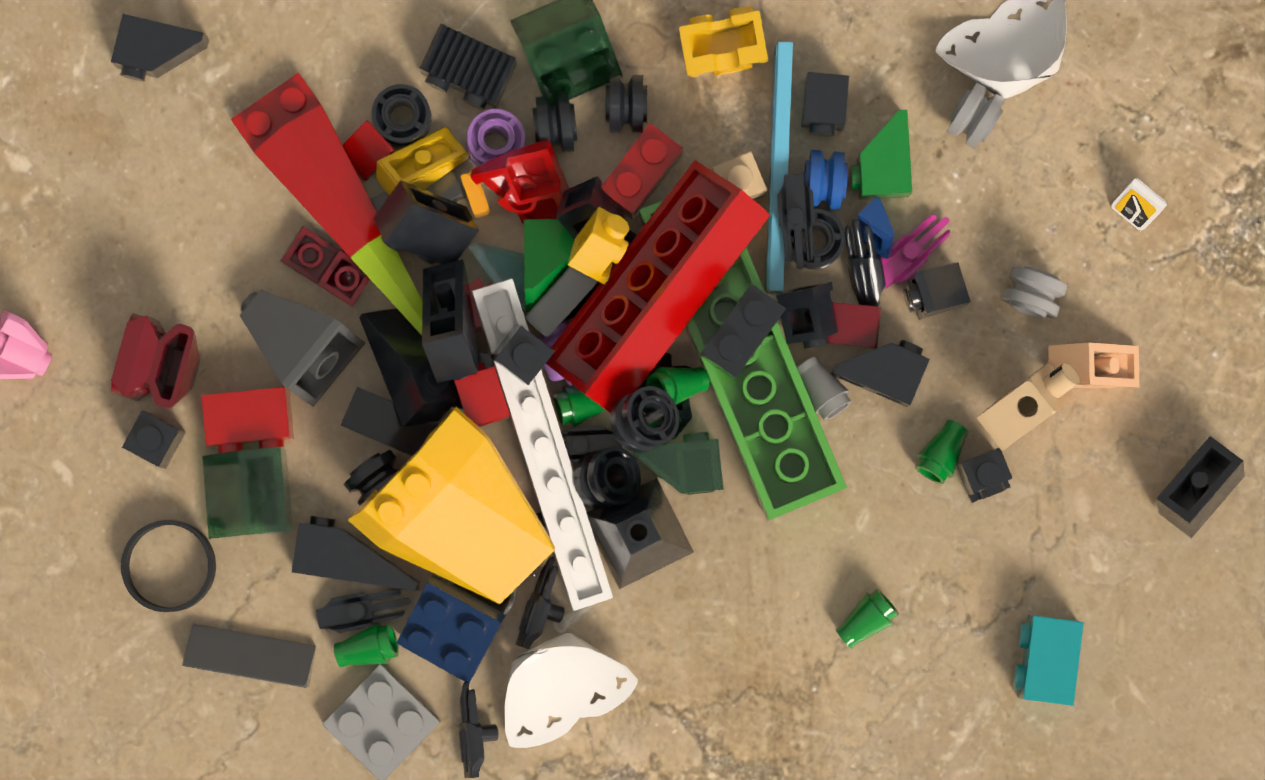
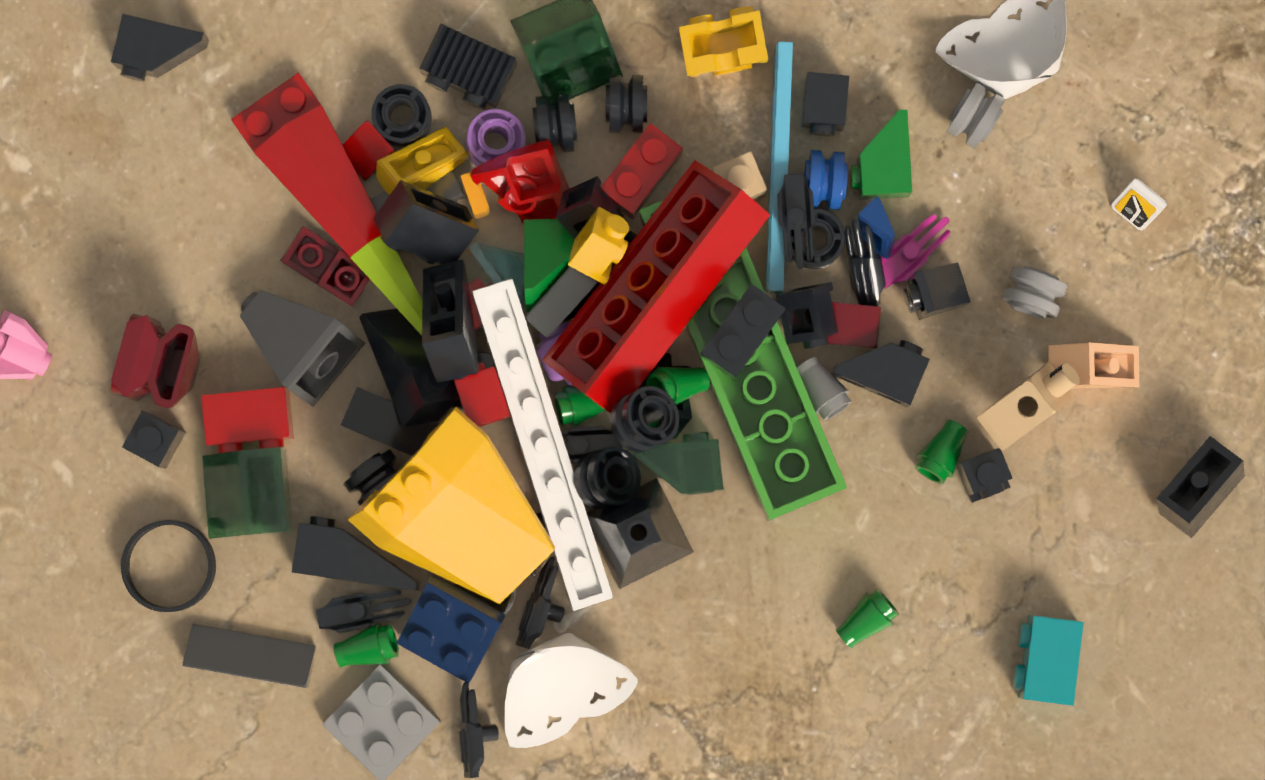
black brick [490,324,554,385] -> none

